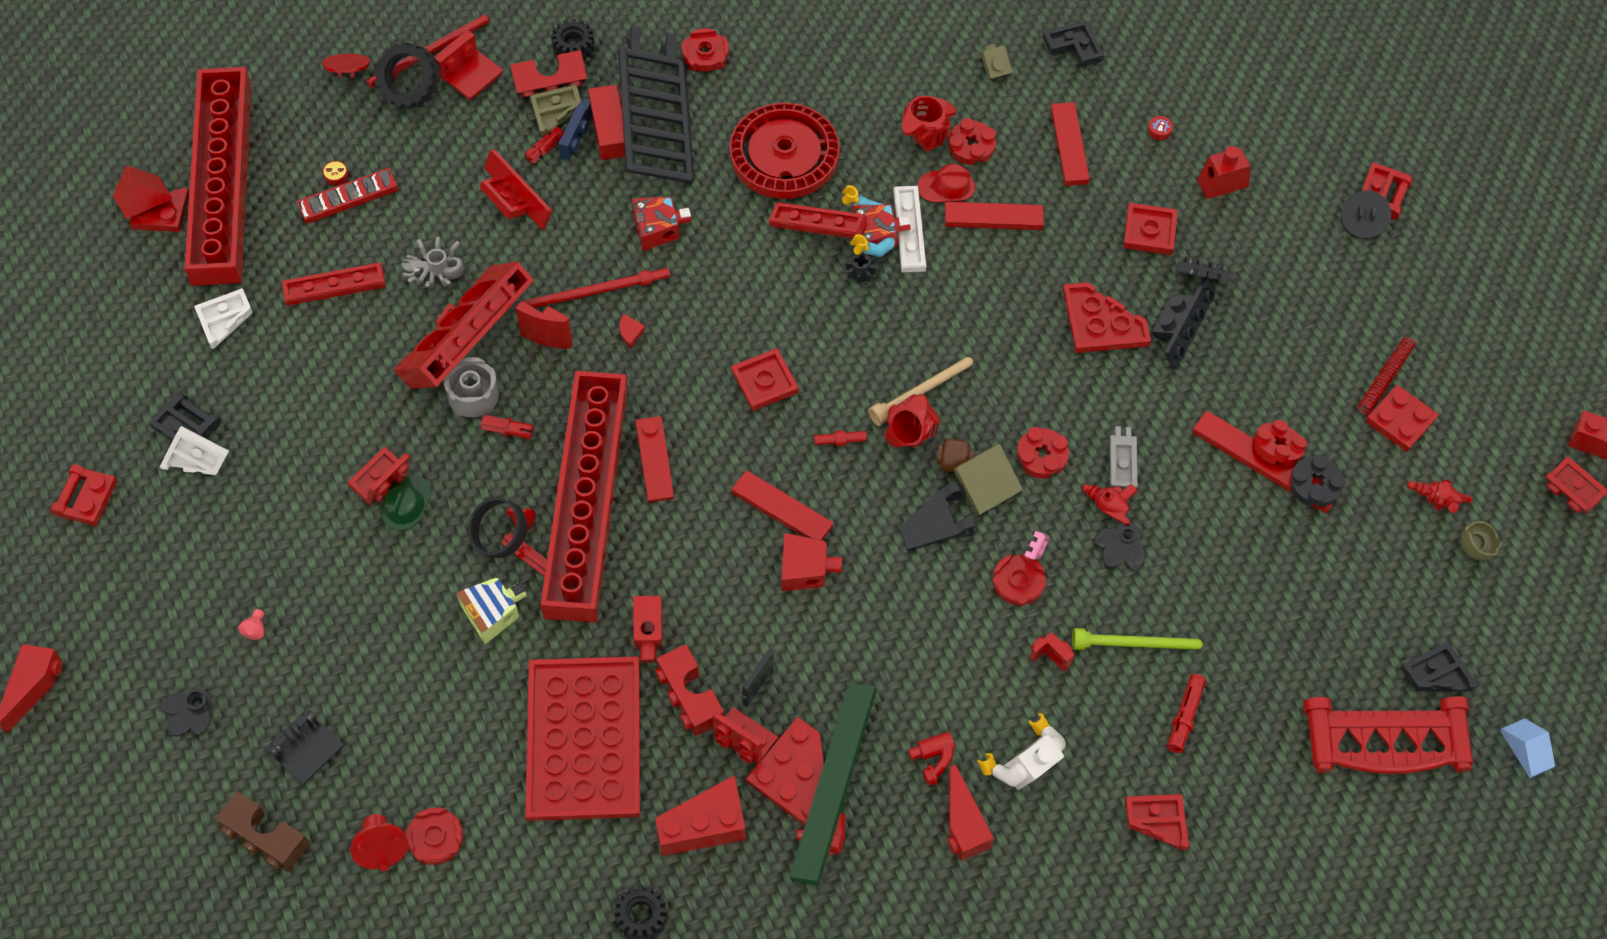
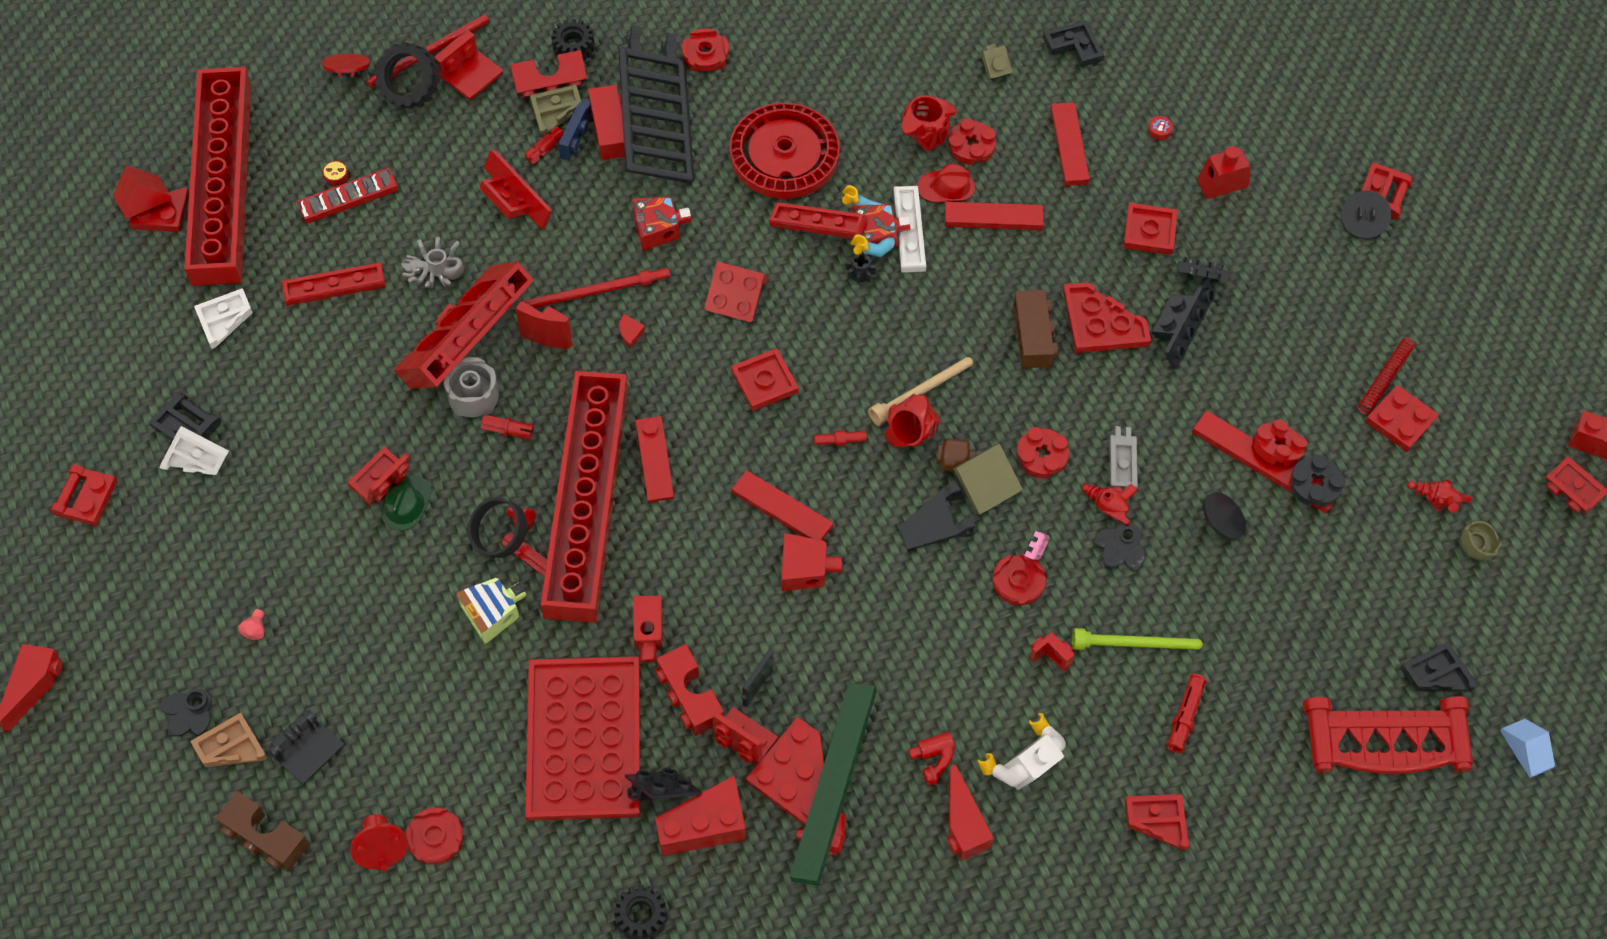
none -> medium nougat wing [190,713,268,767]
none -> black hinge [625,768,702,801]
none -> red bracket [705,261,769,322]
none -> reddish brown brick [1013,290,1058,369]
none -> black piece [1203,492,1246,540]

